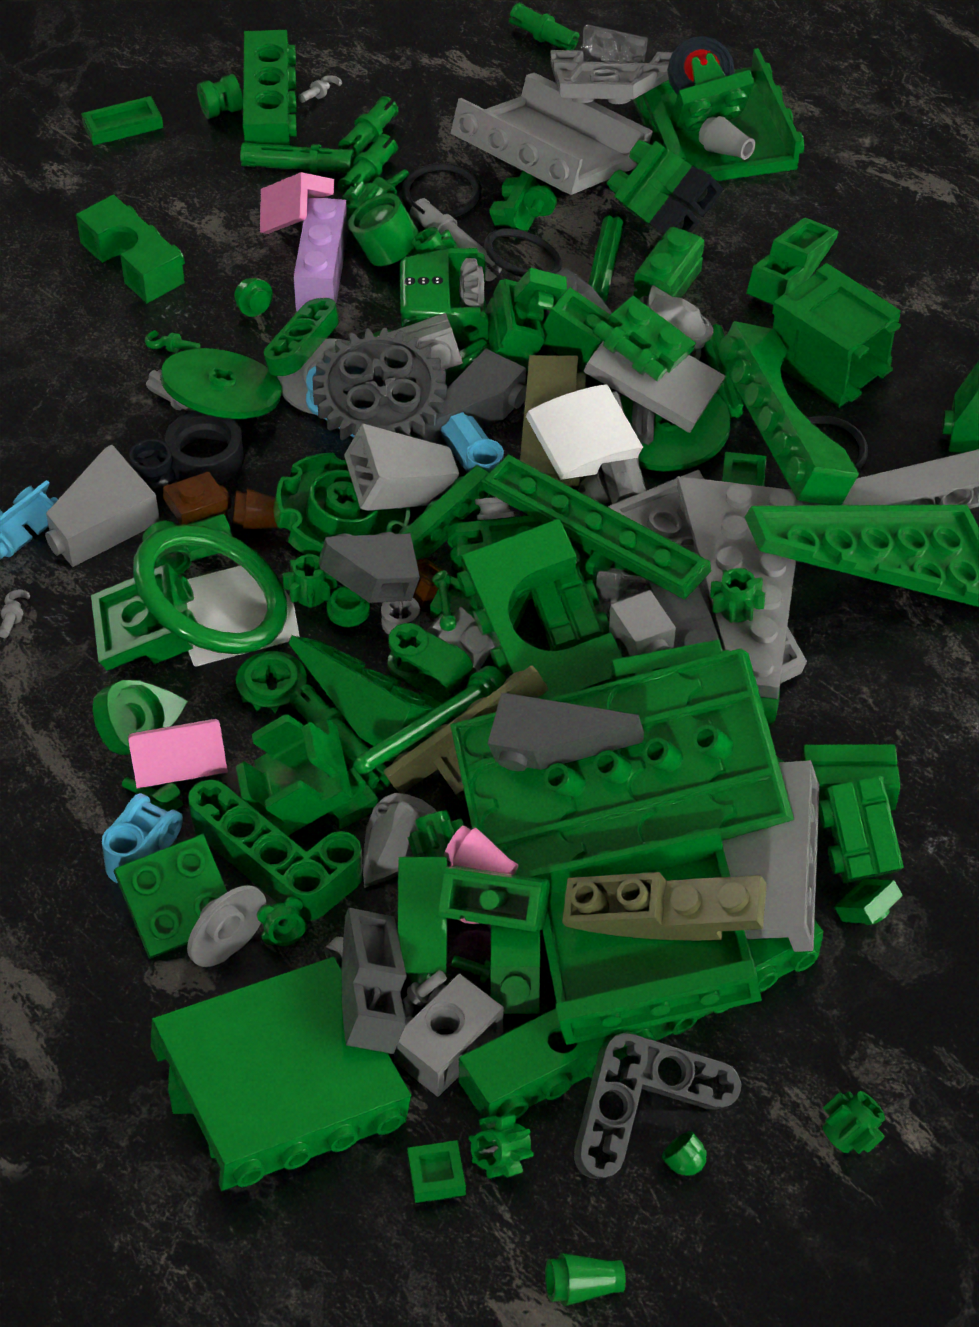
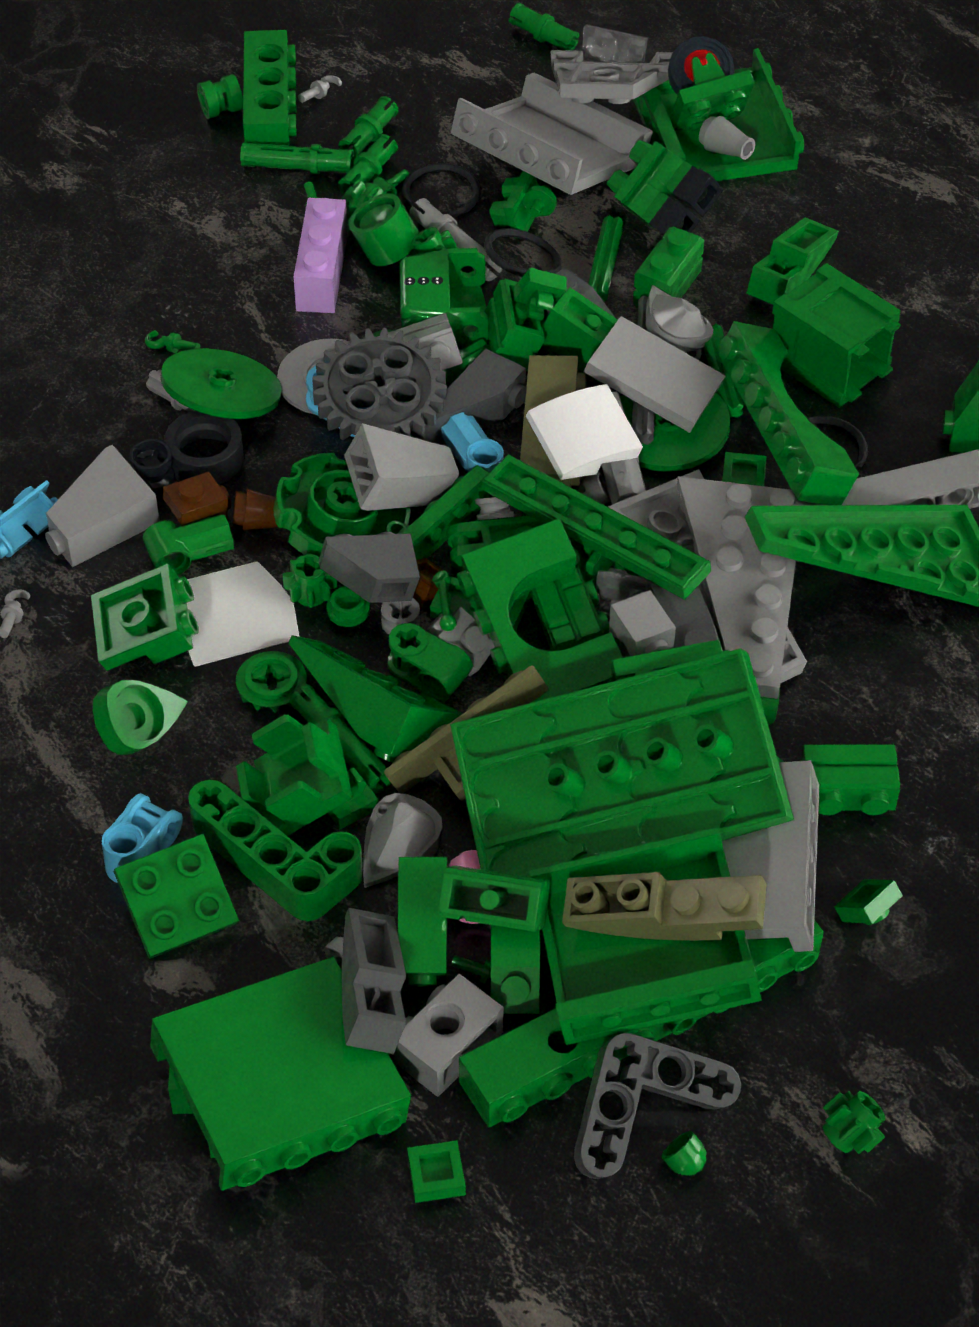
green arch [76,194,185,303] -> none
green tile [81,96,163,146] -> none
green hand [122,777,183,811] -> none
bright pink panel [128,719,228,788] -> none
green wedge [133,524,287,654] -> none
light grey dish [187,885,267,967] -> none
green plate [234,278,273,317] -> none
green plate [257,896,307,946] -> none
bright pink panel [260,172,334,234] -> none
green beam [264,298,340,376] -> none
green piece [353,666,506,774] -> none
light grey hand [403,970,447,1018] -> none
green gear [407,810,464,863] -> none
bright pink cone [444,826,518,875] -> none
light grey gear [459,258,484,312] -> none
green gear [469,1114,534,1179] -> none
dark grey slope [487,692,645,771] -> none
green cone [545,1253,626,1307] -> none
green plate [593,296,696,382] -> none
green gear [710,568,766,623] -> none
green brick [818,776,904,883] -> none

